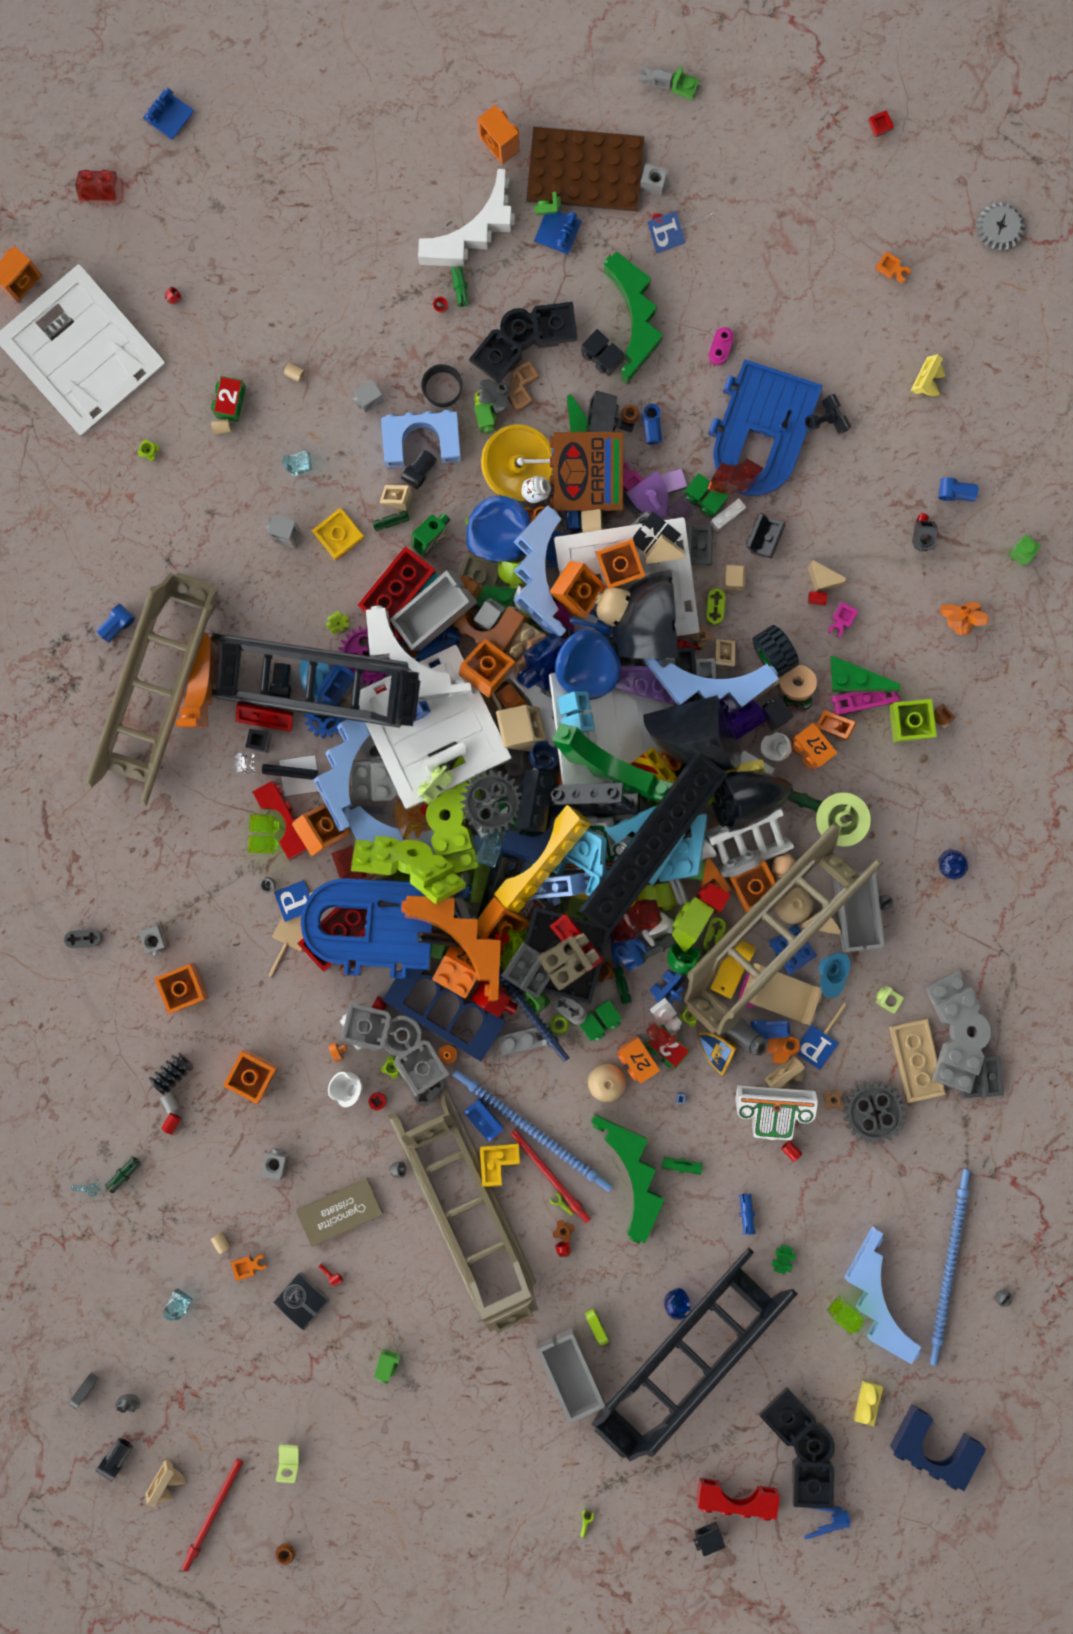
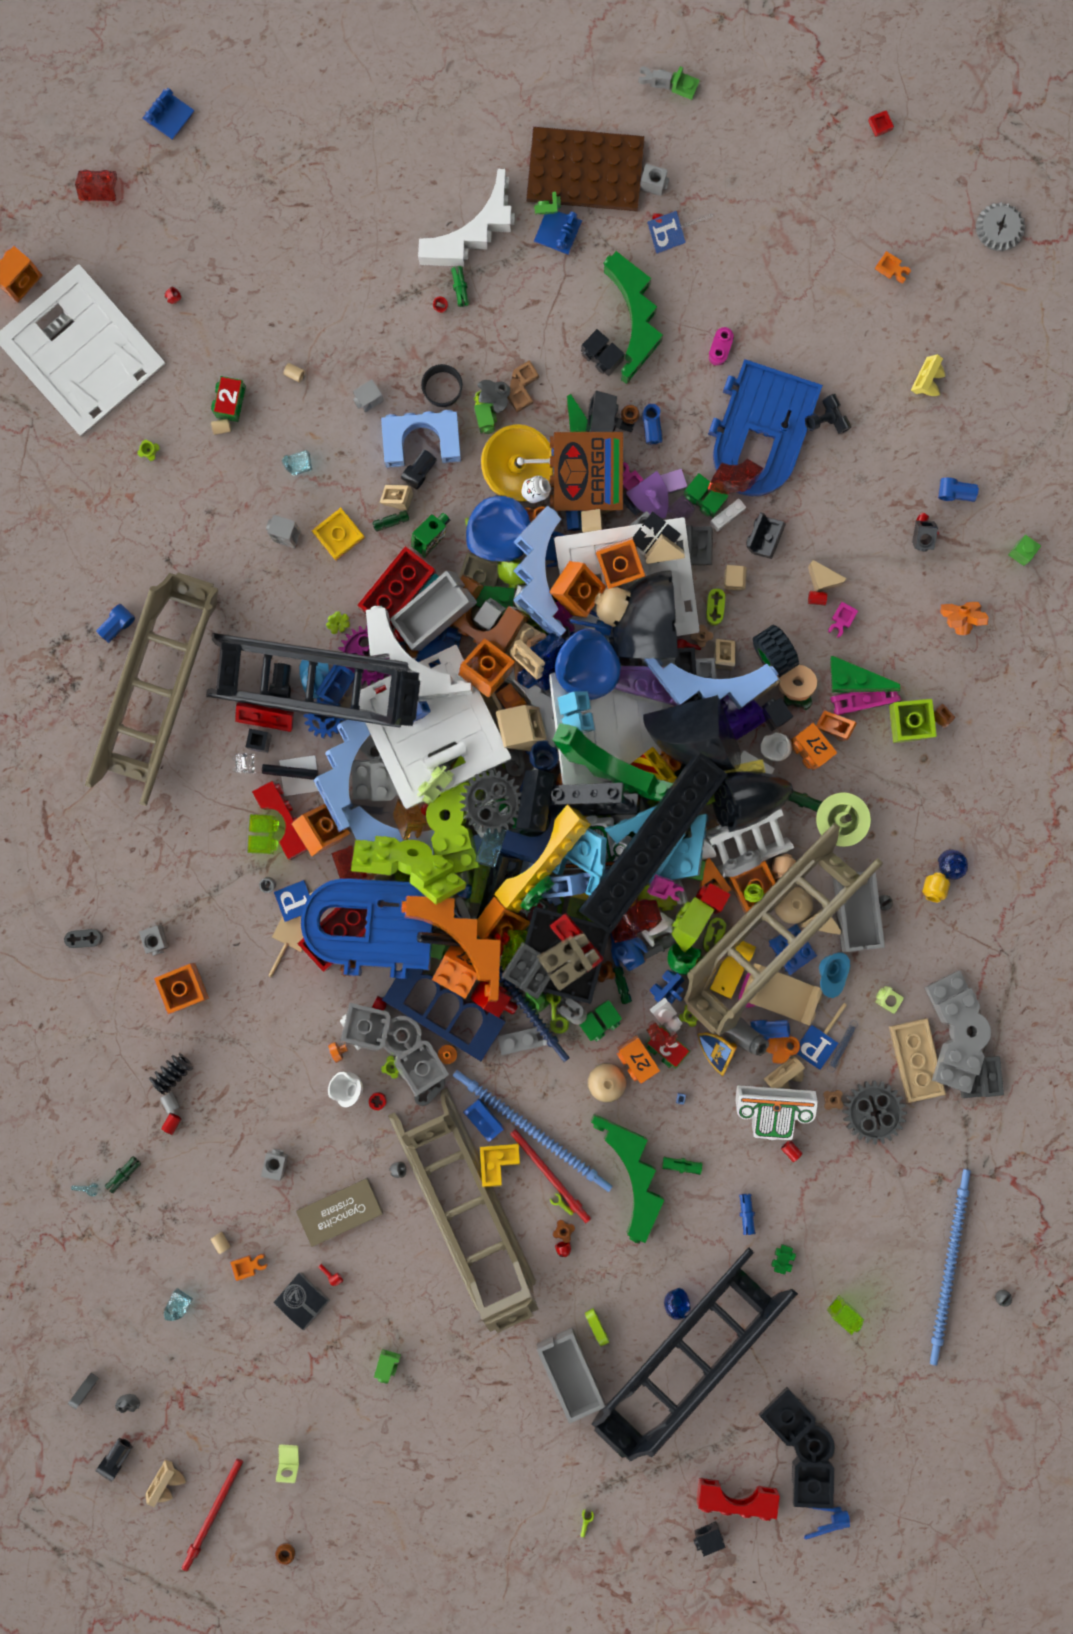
orange arch [176,633,215,728] -> none
orange brick [223,1049,279,1104] -> none
black plate [469,302,577,384] -> none
orange brick [477,105,520,164] -> none
light blue arch [844,1226,921,1364] -> none
light yellow tile [854,1381,883,1426] -> none
dark blue arch [890,1404,986,1491] -> none
none -> tan tile [512,639,545,679]
none -> green piece [520,875,554,911]
none -> lime hand [546,993,561,1020]
none -> dark pink plate [647,874,684,901]
none -> lime plate [744,884,764,902]
none -> sand blue piece [827,1021,858,1072]
none -> yellow head [922,872,950,903]

